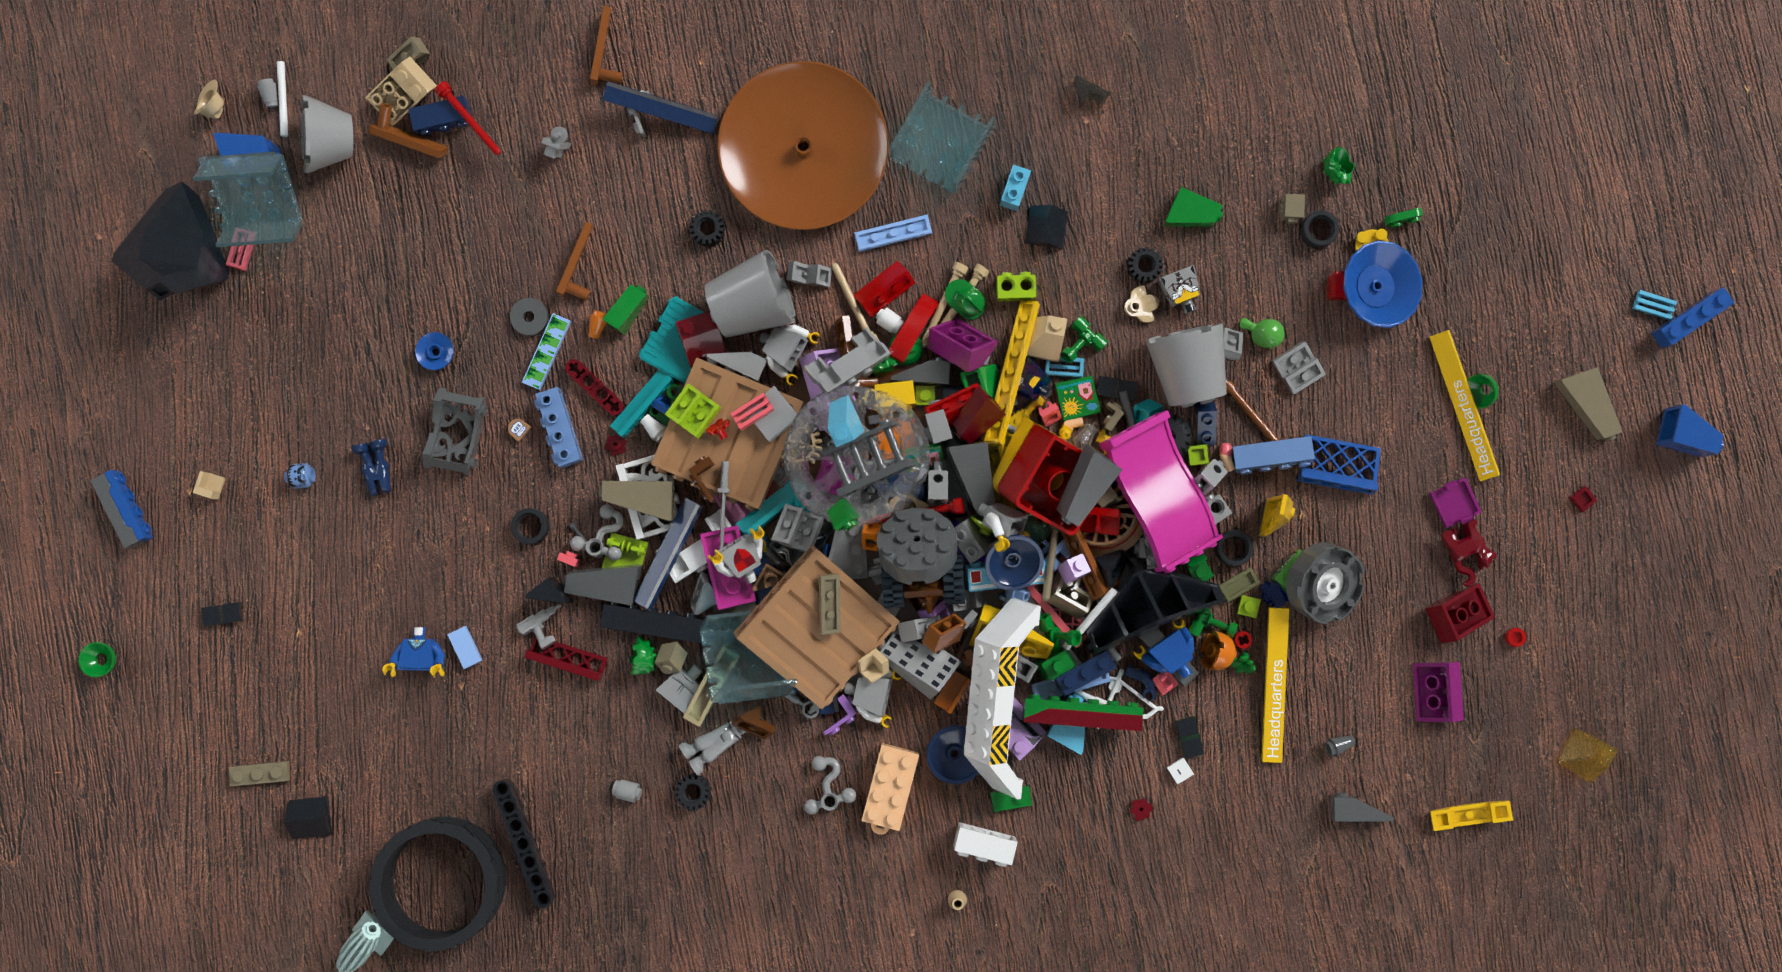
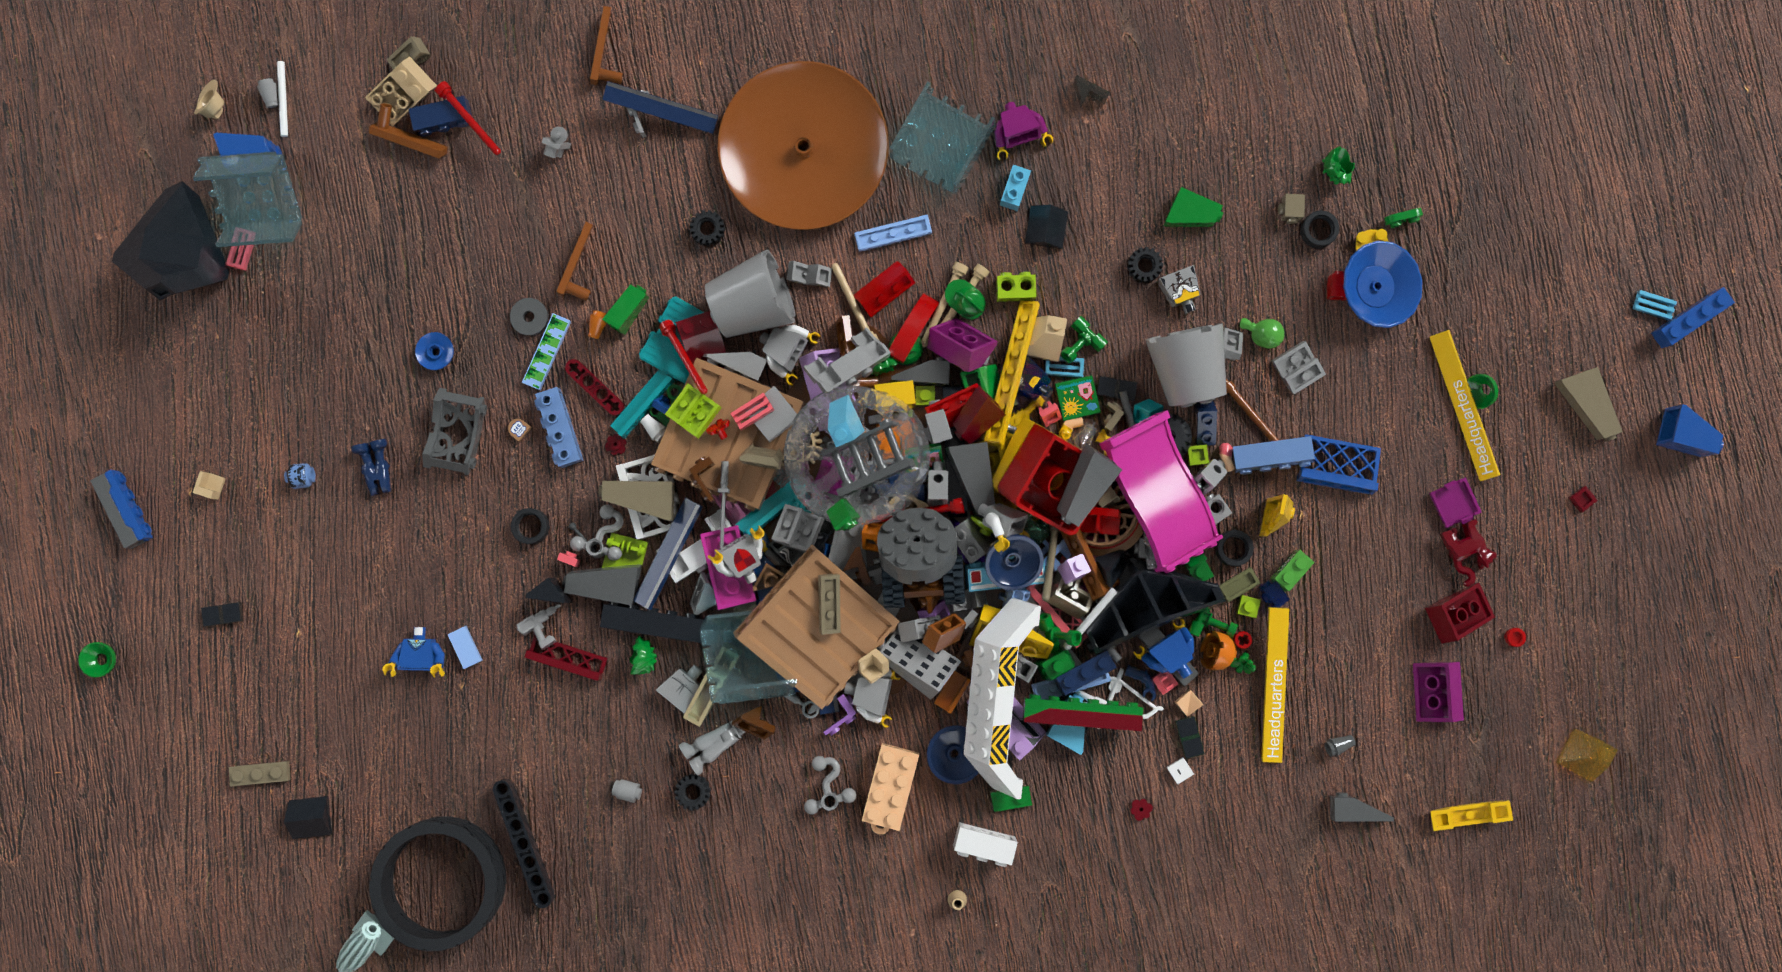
light grey cone [301,95,353,173] -> none
dark tan brick [654,642,688,674] -> none
white brick [875,308,904,334] -> none
tan plate [1124,286,1160,323] -> none
dark grey piece [1286,542,1365,624] -> none
none -> red piece [659,320,708,395]
none -> dark tan slope [739,443,784,470]
none -> reddish brown slope [843,546,871,586]
none -> magenta torso [994,102,1053,161]
none -> light nougat slope [1175,689,1203,717]

